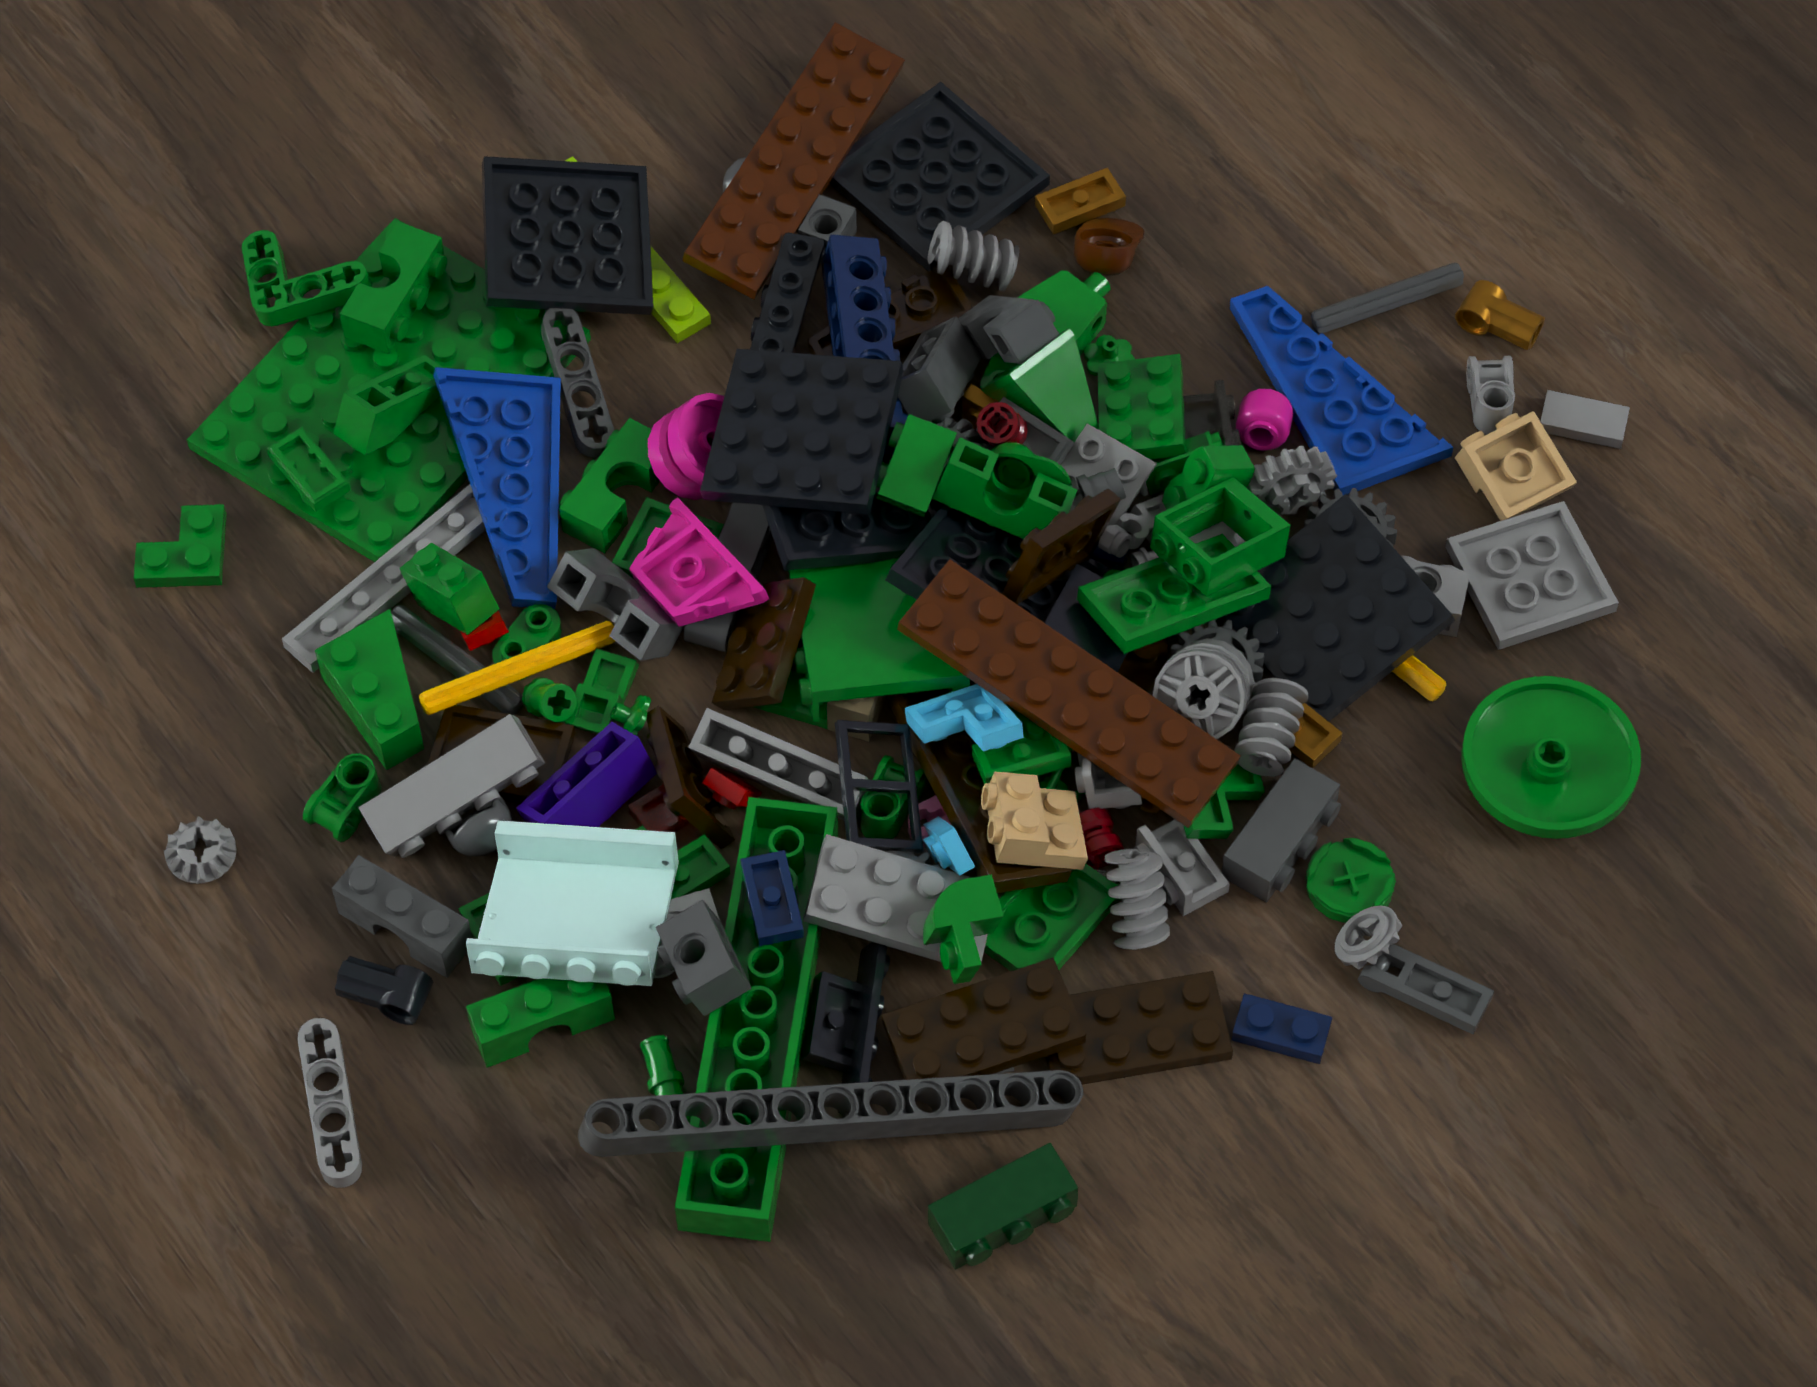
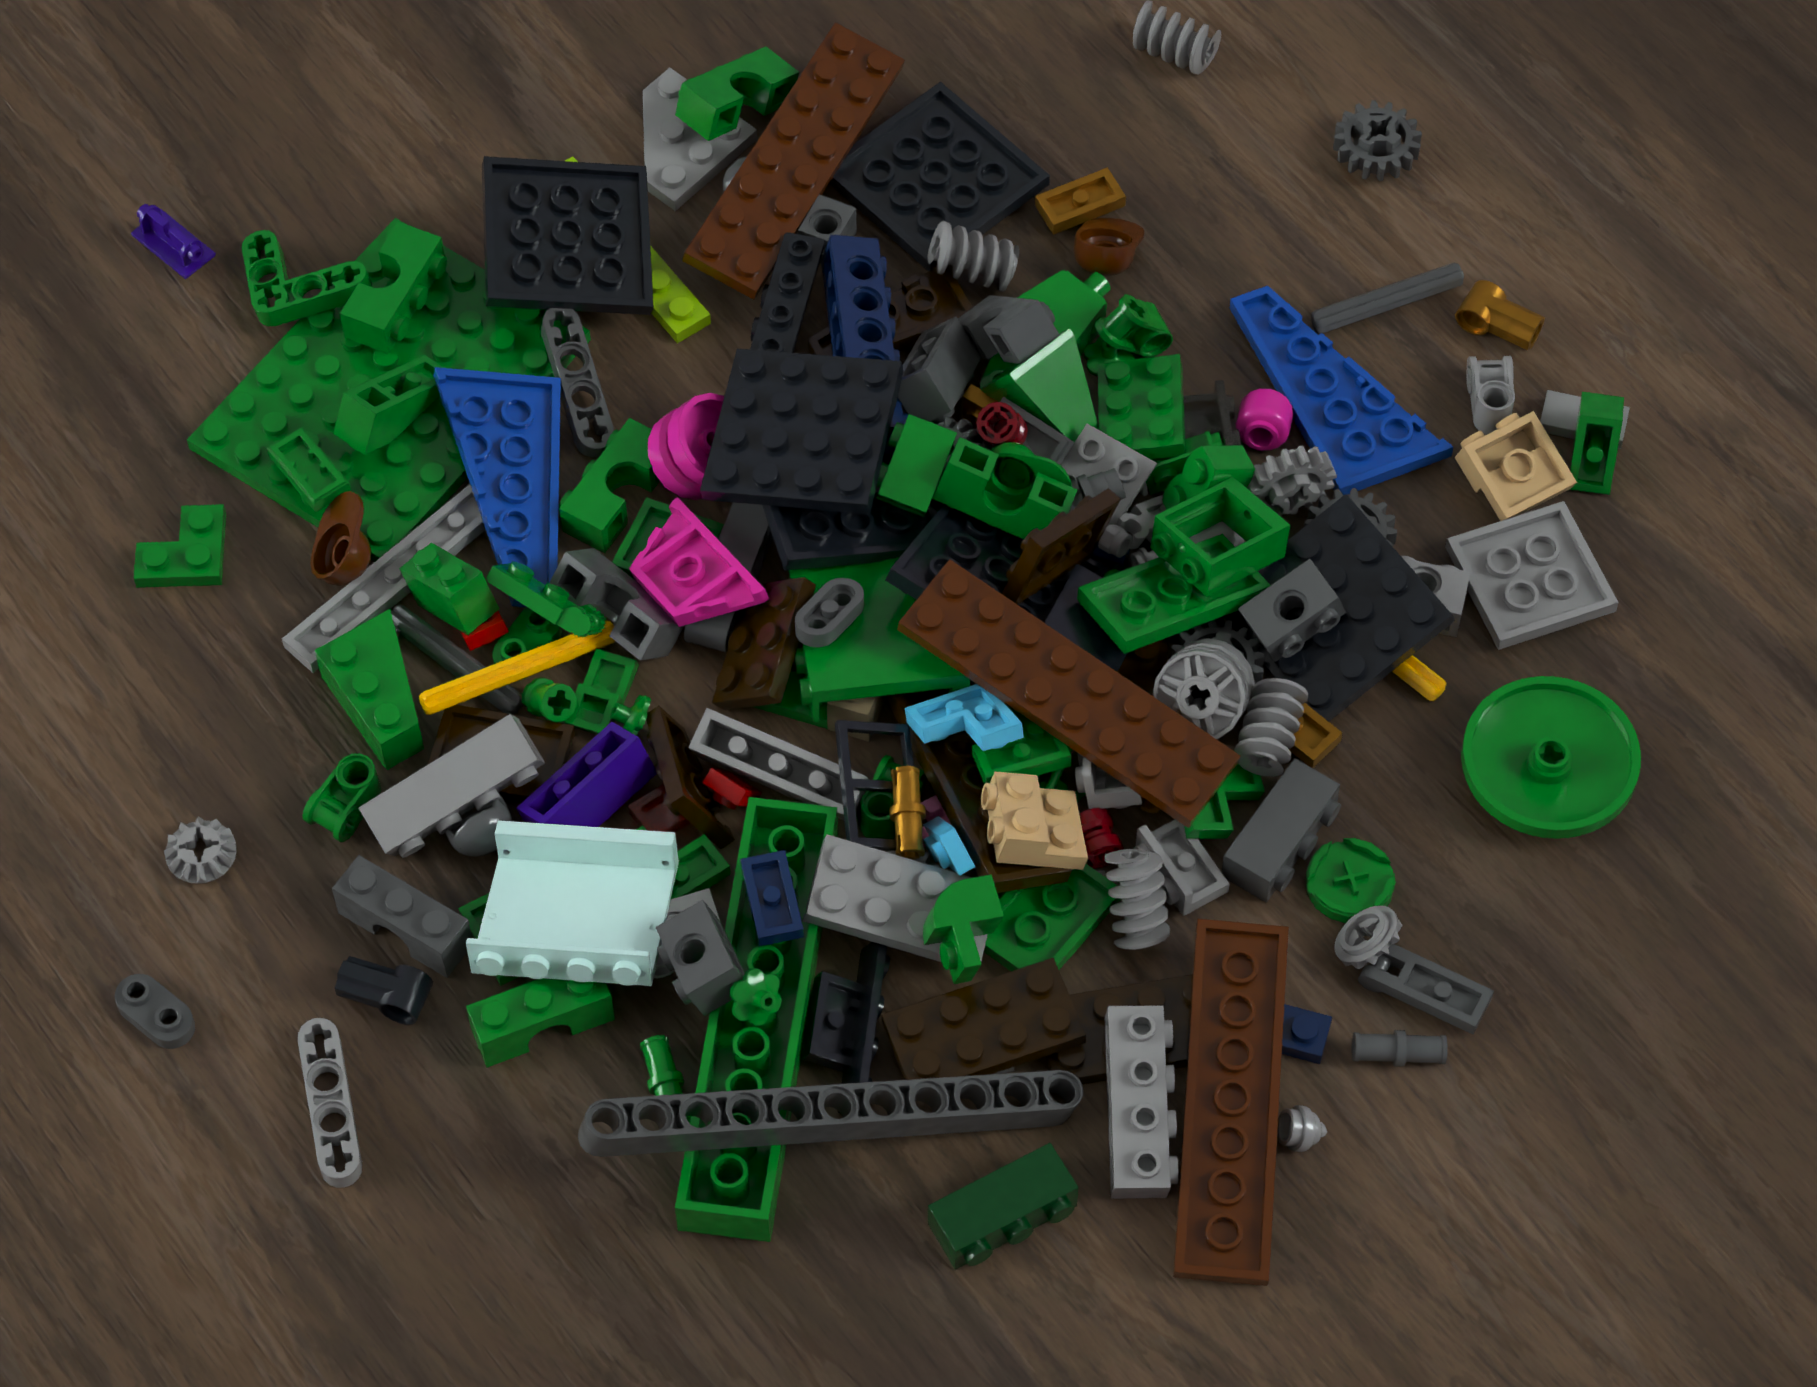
none -> dark grey plate [115,974,195,1049]
none -> dark purple hinge [131,204,216,279]
none -> reddish brown cap [310,491,371,586]
none -> green hinge [486,561,606,637]
none -> light grey plate [642,67,758,211]
none -> green arch [675,46,799,141]
none -> green plant [730,968,782,1026]
none -> dark grey plate [795,578,864,647]
none -> pearl gold pin [890,766,926,860]
none -> green piece [1095,294,1173,358]
none -> light grey brick [1105,1006,1178,1199]
none -> light grey piece [1133,0,1221,75]
none -> reddish brown plate [1173,919,1289,1286]
none -> dark grey brick [1238,559,1346,662]
none -> light grey plate [1277,1105,1327,1152]
none -> dark grey gear [1333,100,1422,181]
none -> dark grey pin [1351,1030,1448,1067]
none -> green slope [1570,392,1624,495]

